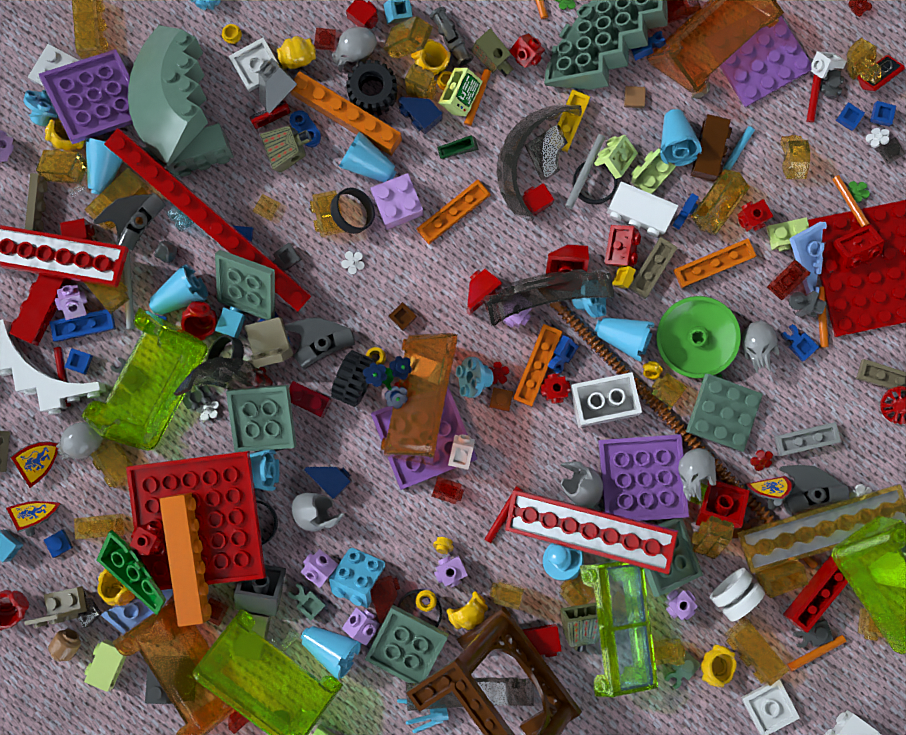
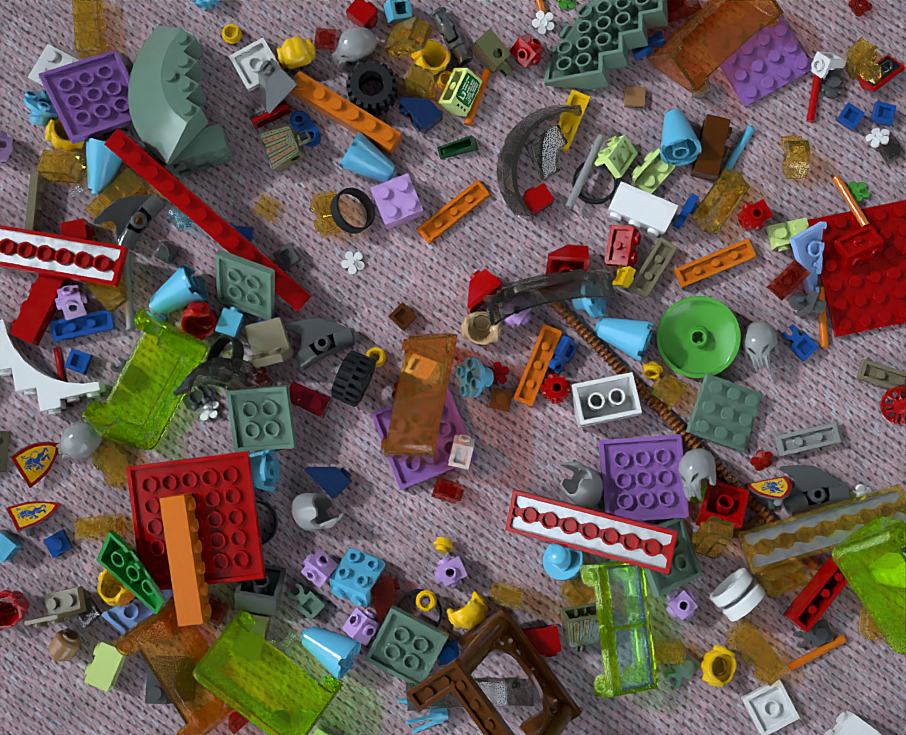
red brick [129,523,165,556] -> none
dark blue plant [363,356,412,409] -> none
red bar [484,486,523,543] -> none
none -> blue plate [438,640,459,665]
none -> tan hair [461,310,501,345]
none -> white plant [532,10,555,34]

